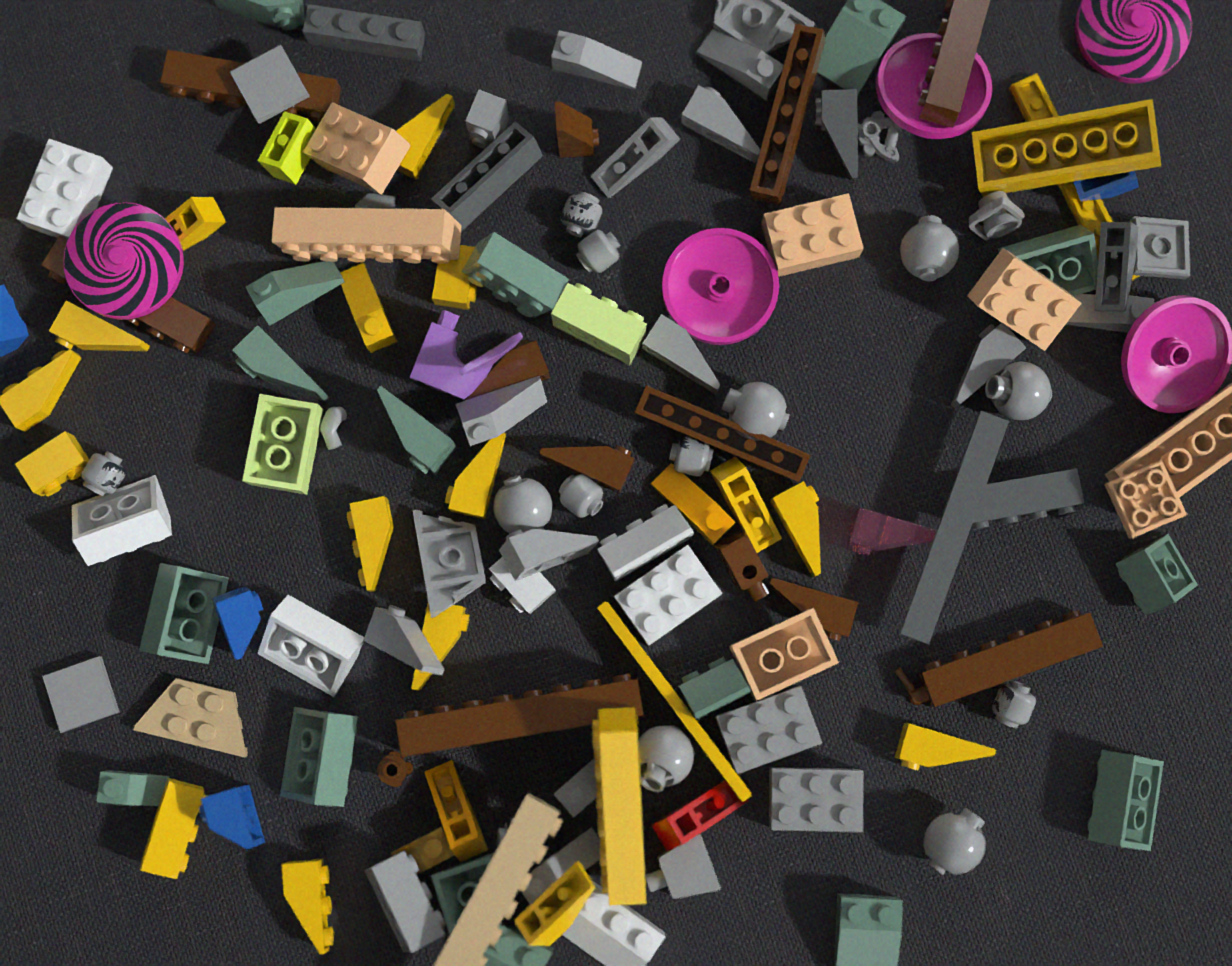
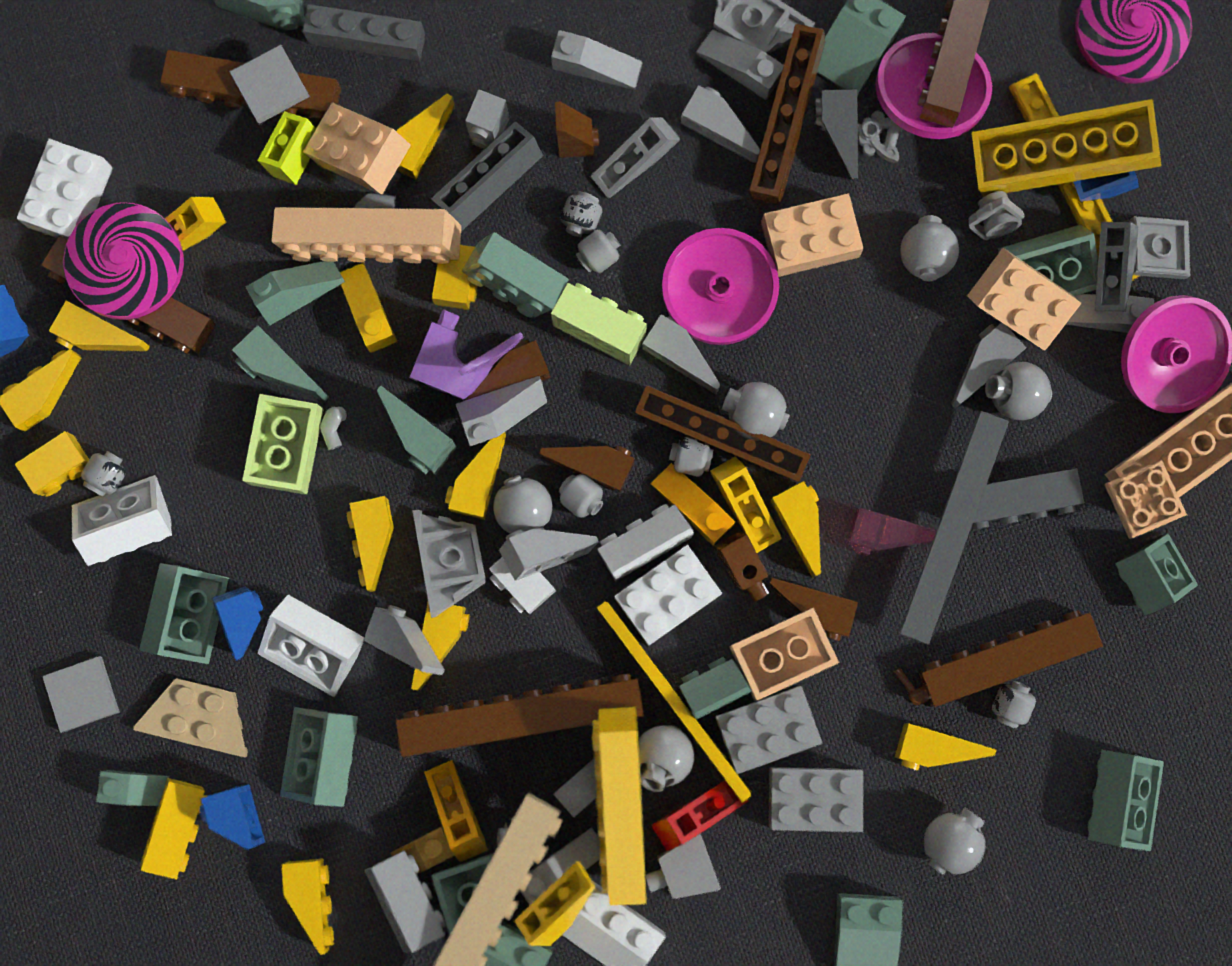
reddish brown brick [377,751,413,787] -> none

